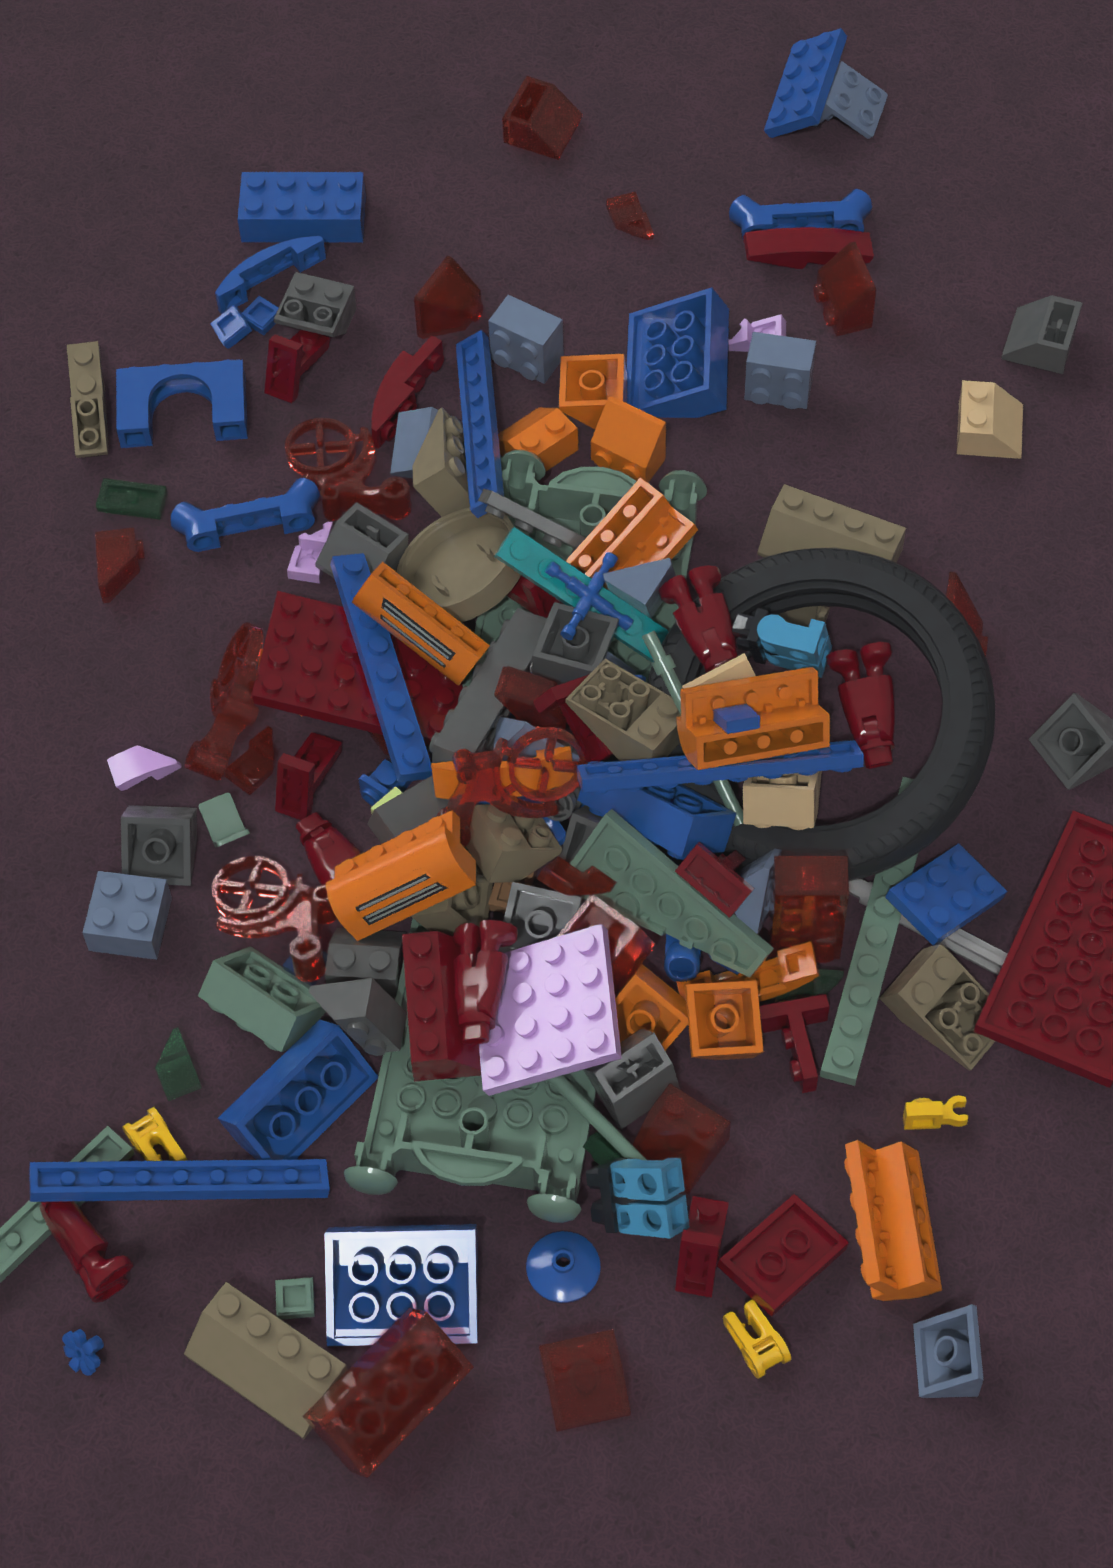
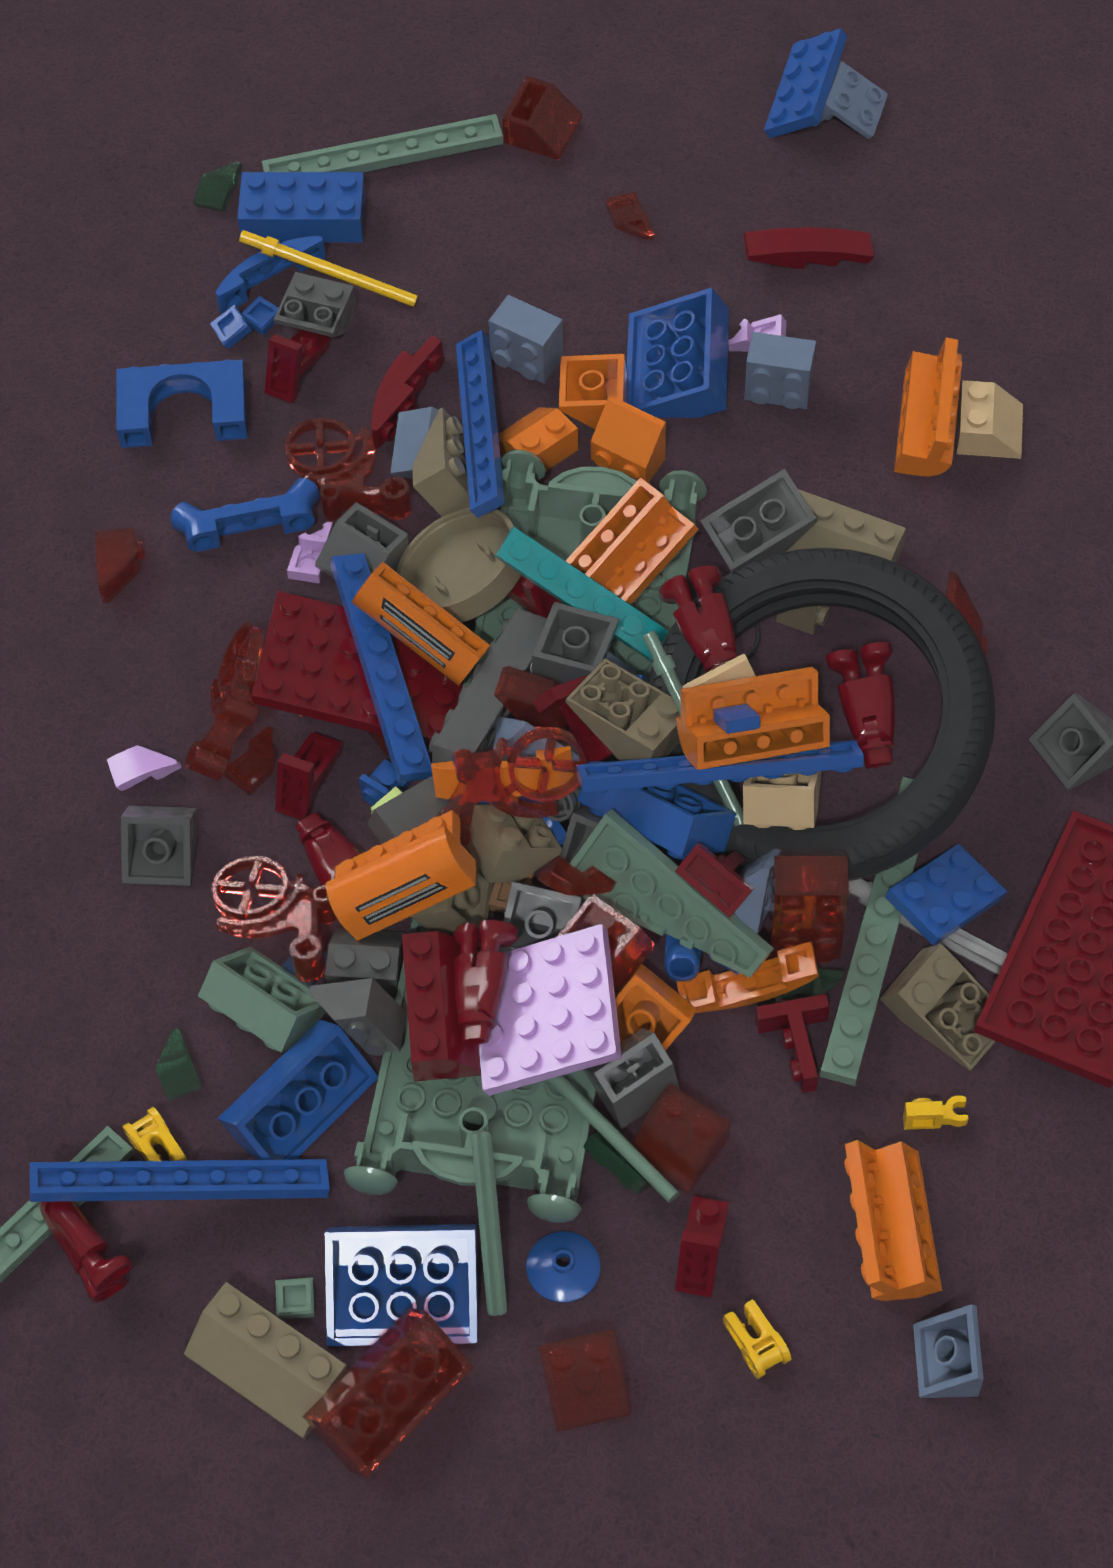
blue plant [62,1329,104,1376] -> none
dark tan slope [67,341,108,458] -> none
sand blue brick [83,871,172,960] -> none
clear green plate [96,478,168,520] -> none
sand green bracket [198,792,250,847] -> none
clear red slope [414,255,483,339] -> none
dark grey plate [478,489,586,554] -> none
blue piece [545,552,634,640] -> none
dark azure hips [586,1158,690,1239] -> none
sand blue slope [603,558,676,619] -> none
orange slope [685,980,764,1060] -> none
dark red plate [717,1194,849,1317] -> none
blue plate [729,189,872,240] -> none
dark azure hips [732,608,832,678] -> none
clear red slope [813,242,876,337] -> none
dark grey slope [1001,295,1082,374] -> none
none -> clear green slope [193,161,243,213]
none -> yellow bar [239,230,418,307]
none -> sand green plate [262,114,503,172]
none -> sand green axle [471,1131,507,1316]
none -> dark grey slope [700,469,818,572]
none -> orange brick [894,337,962,477]

